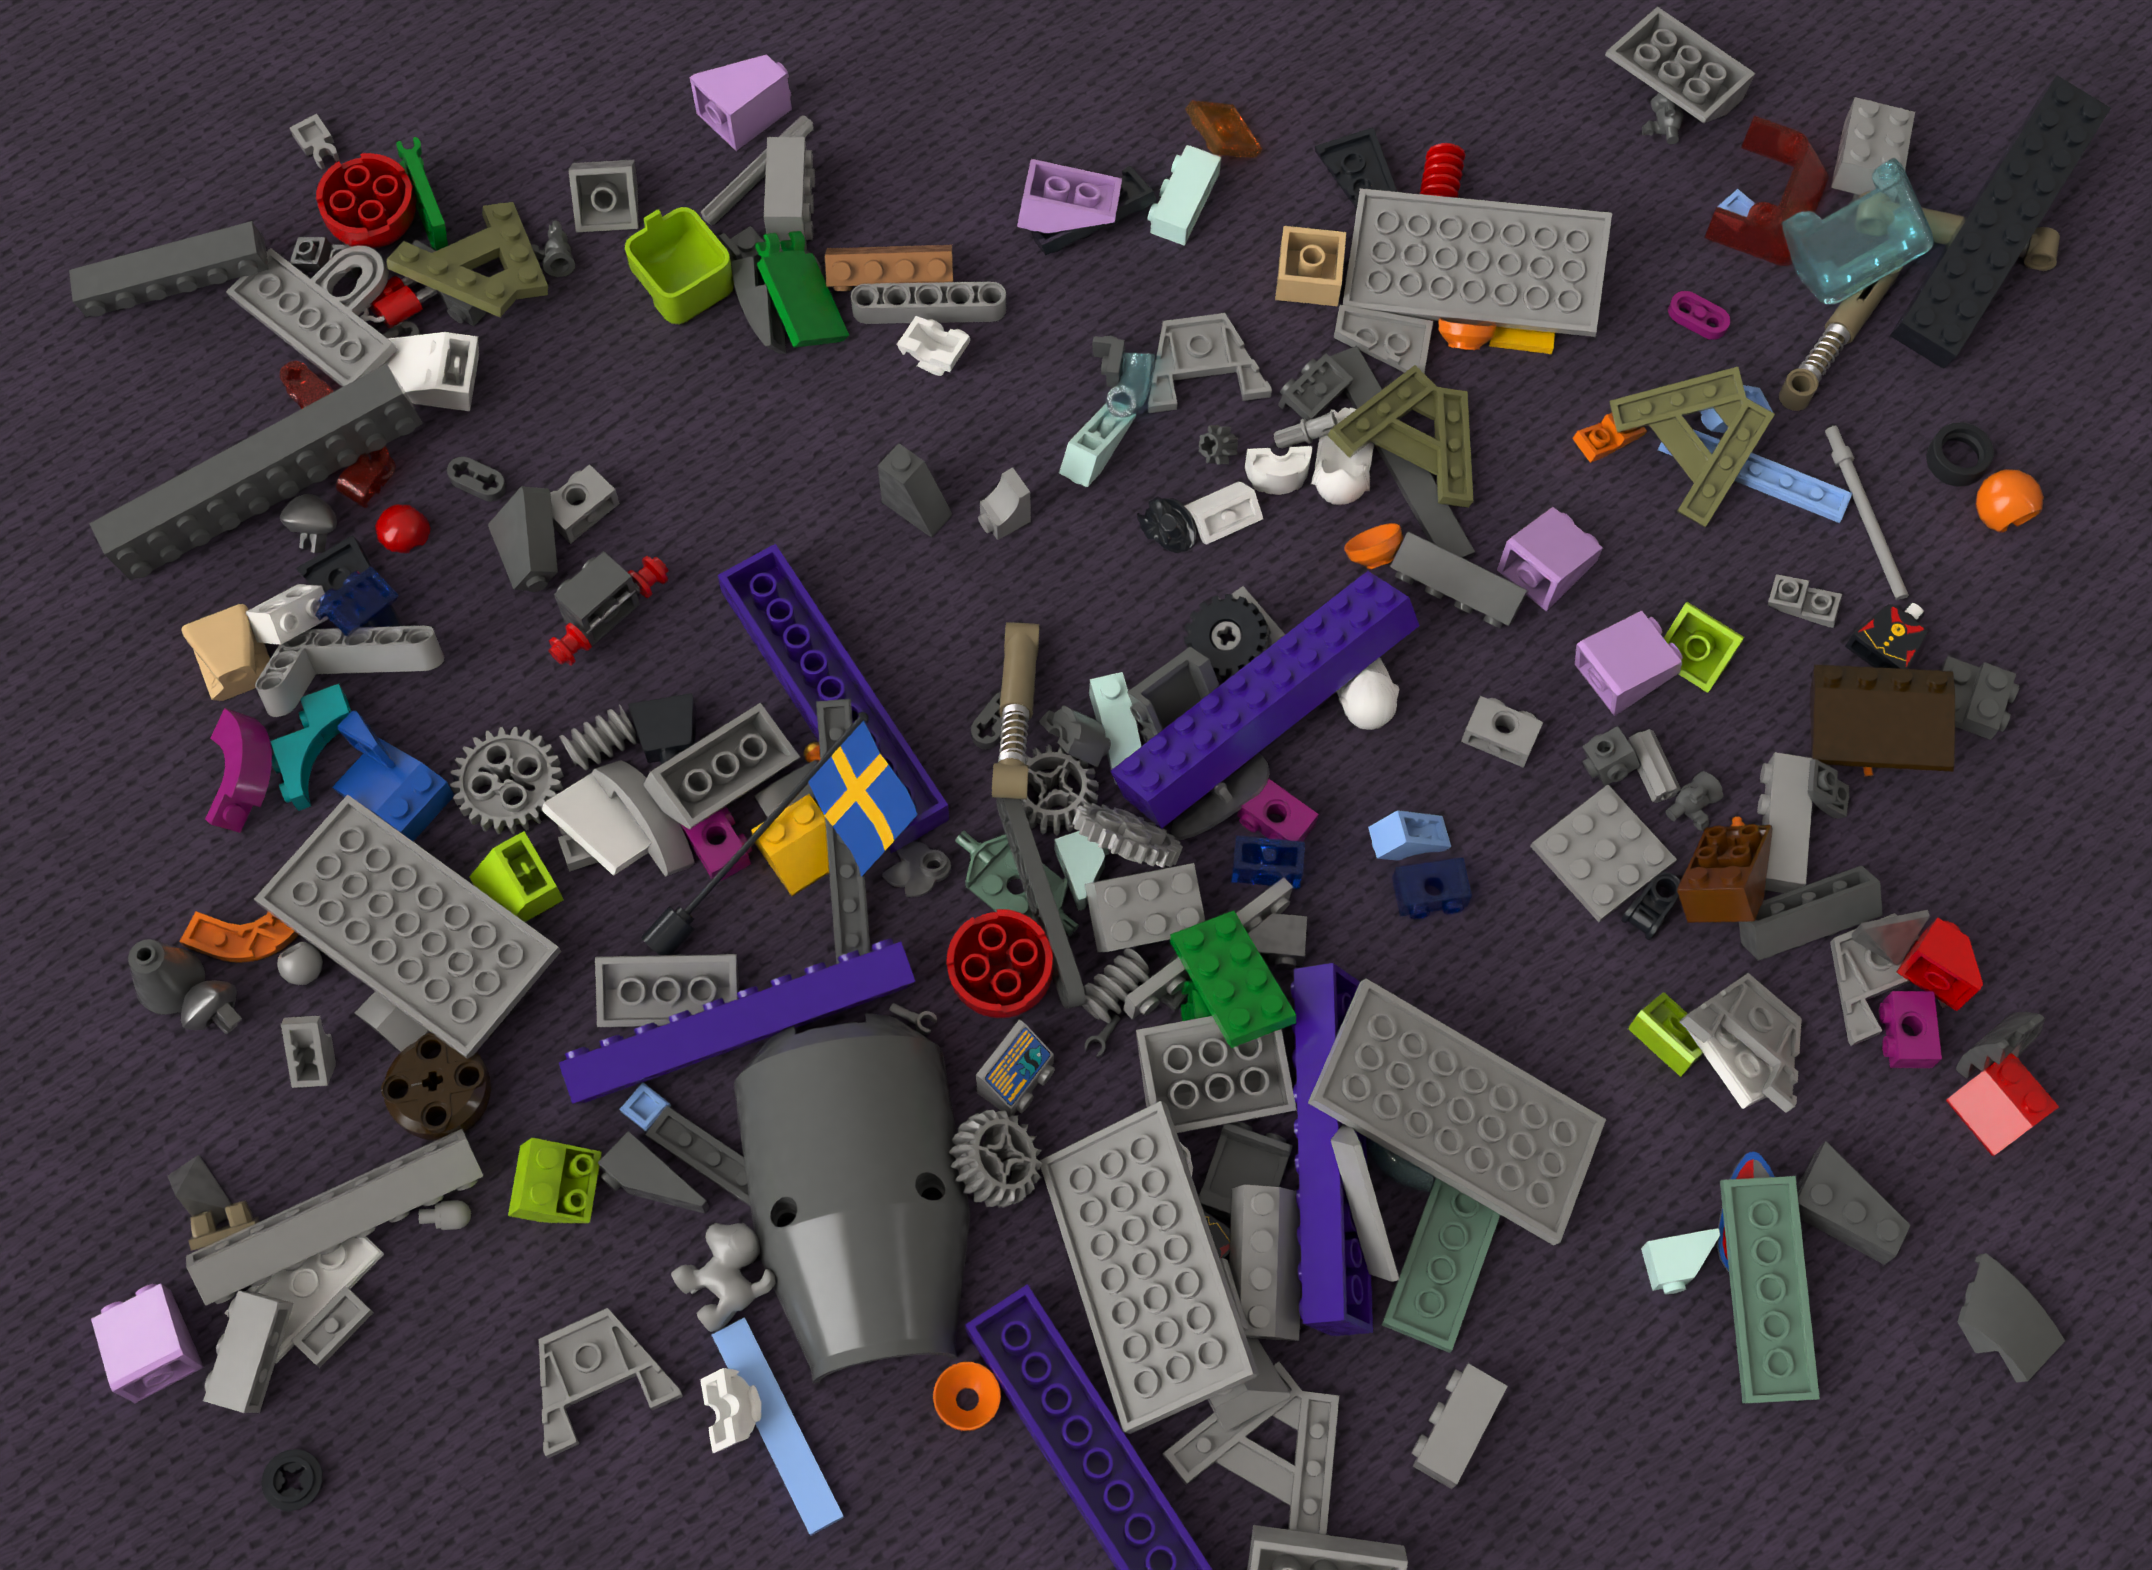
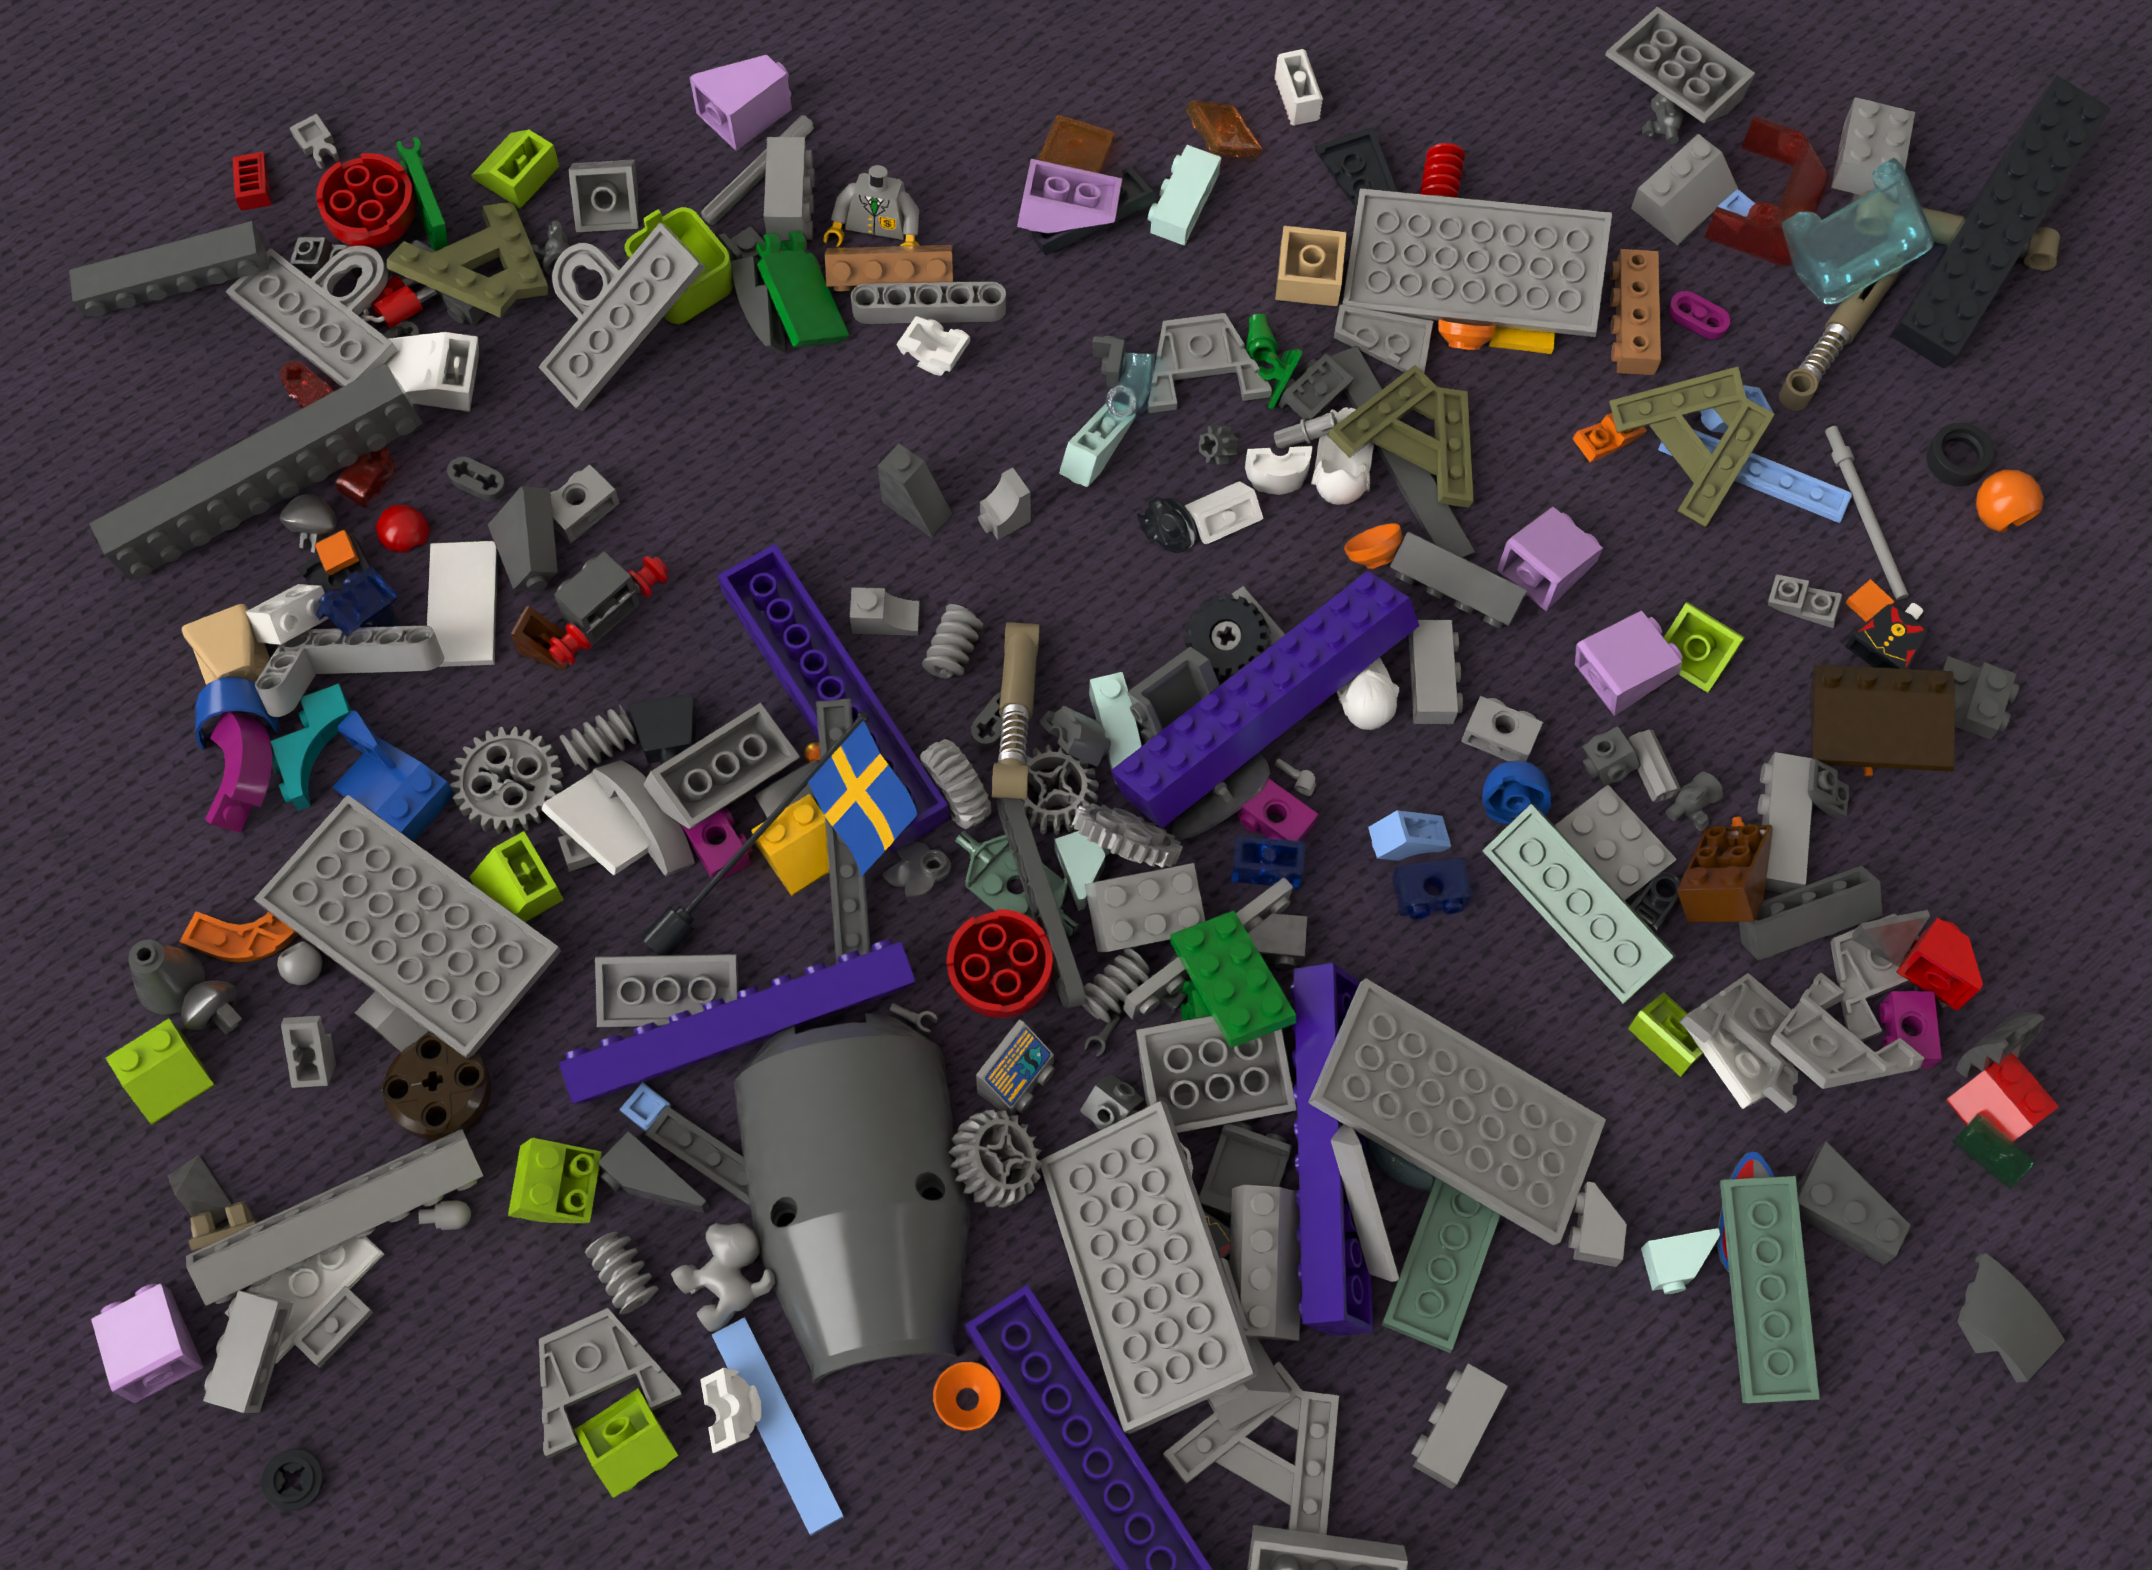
none -> lime slope [106,1018,215,1125]
none -> blue piece [195,677,280,750]
none -> red slope [233,152,272,211]
none -> orange tile [314,530,359,575]
none -> white tile [427,541,498,667]
none -> lime slope [471,129,559,209]
none -> reddish brown slope [511,606,568,671]
none -> light grey plate [539,222,705,411]
none -> lime slope [574,1388,678,1498]
none -> light grey piece [585,1232,659,1315]
none -> light grey torso [824,165,920,247]
none -> light grey arch [850,588,920,636]
none -> light grey gear [920,739,991,829]
none -> light grey piece [922,604,983,679]
none -> clear orange plate [1037,114,1115,174]
none -> dark grey brick [1080,1073,1144,1130]
none -> green cone [1246,314,1278,362]
none -> green piece [1258,349,1302,410]
none -> white brick [1274,49,1323,126]
none -> light grey hand [1275,758,1316,796]
none -> light grey brick [1408,620,1463,724]
none -> blue cylinder [1482,760,1551,824]
none -> plate [1482,804,1676,1004]
none -> light grey slope [1569,1182,1627,1267]
none -> medium nougat brick [1610,249,1661,375]
none -> light grey slope [1631,134,1738,246]
none -> light grey wing [1770,973,1924,1089]
none -> orange tile [1846,579,1895,622]
none -> clear green plate [1952,1113,2036,1189]

